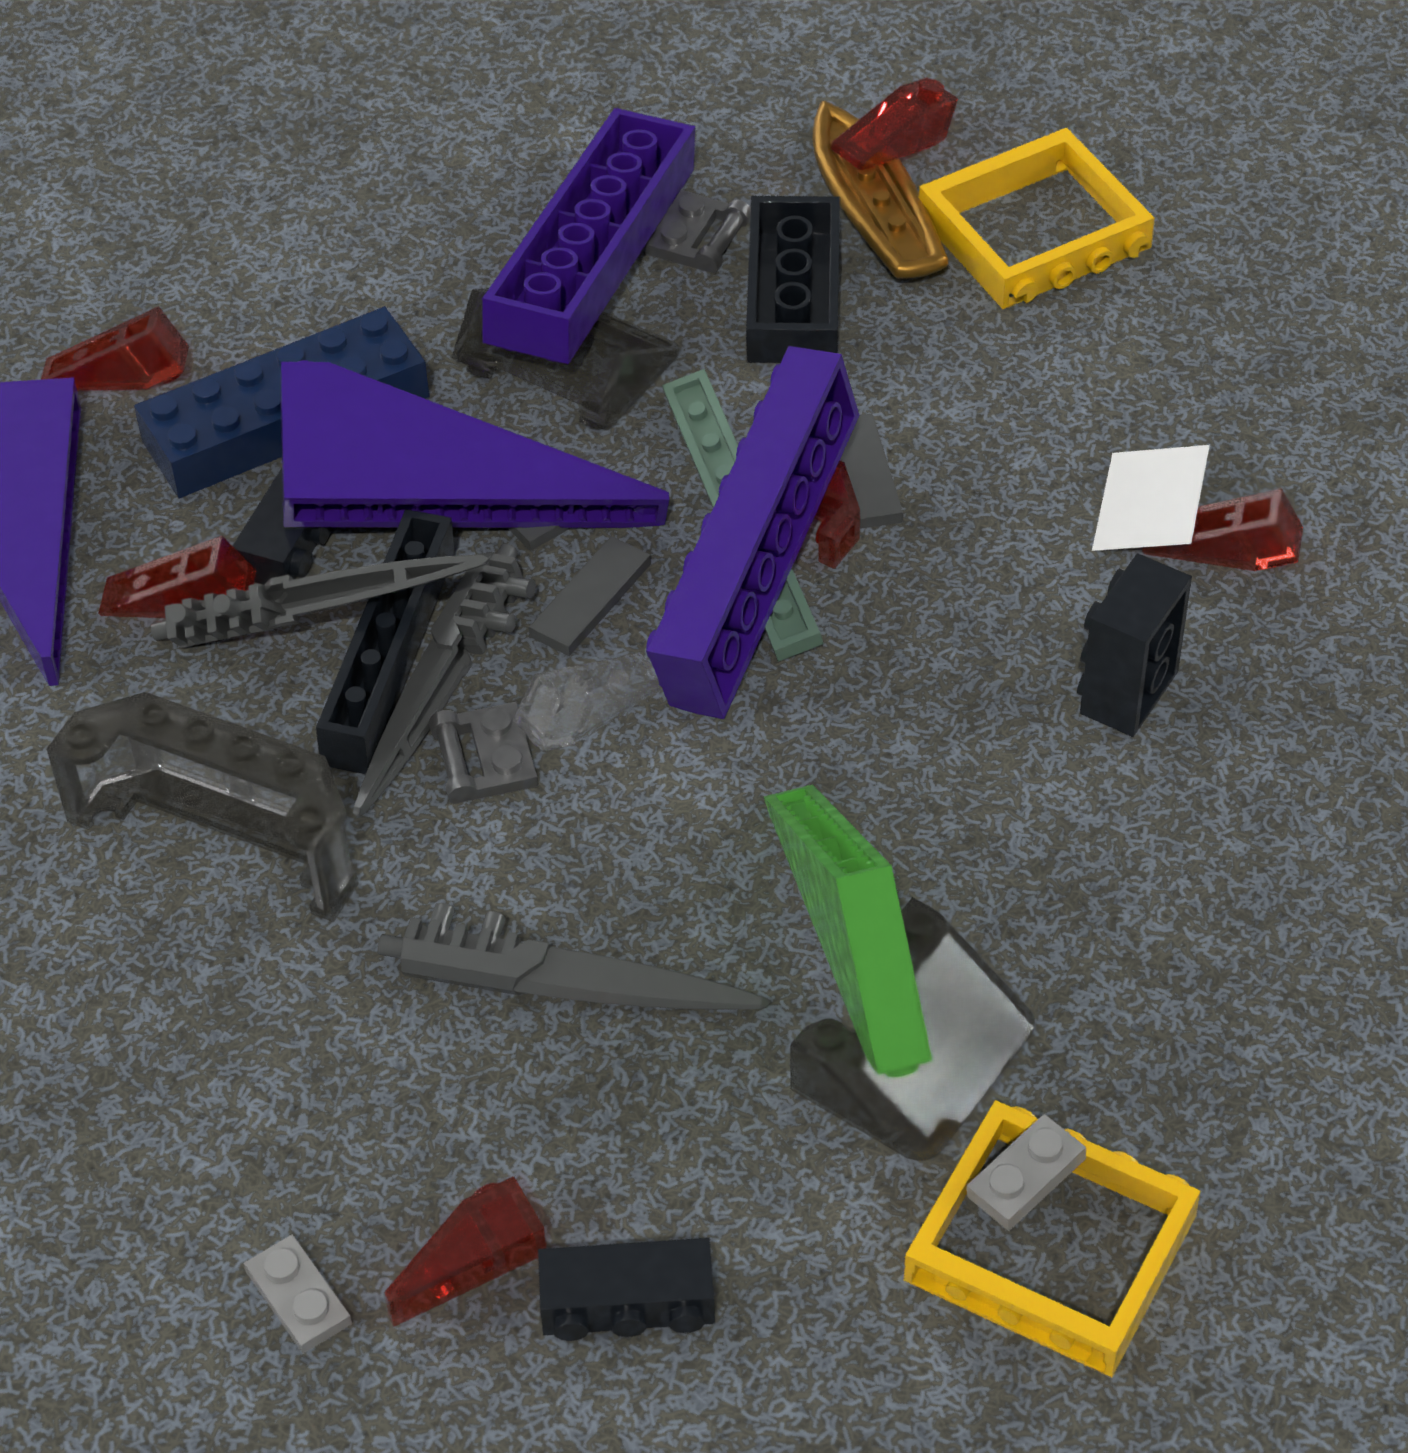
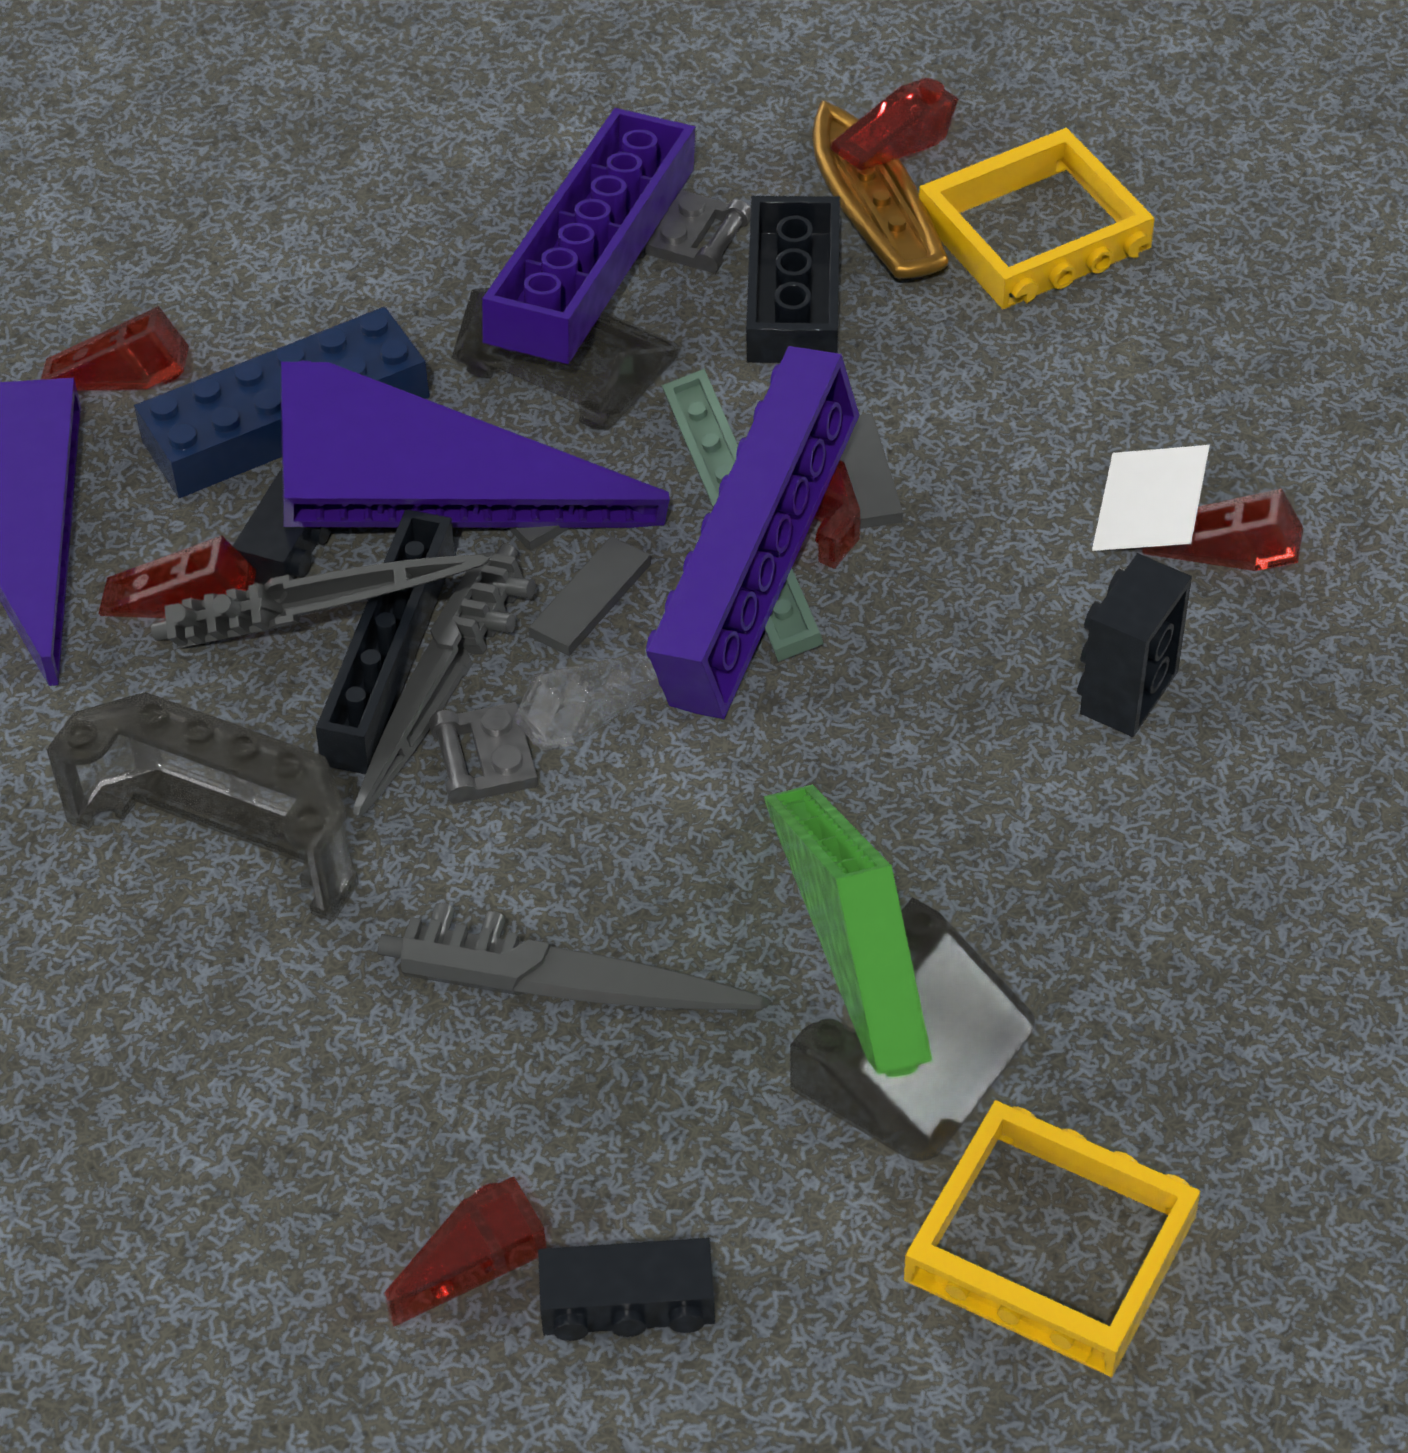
light grey plate [243,1234,352,1354] -> none
light grey plate [966,1114,1086,1231] -> none

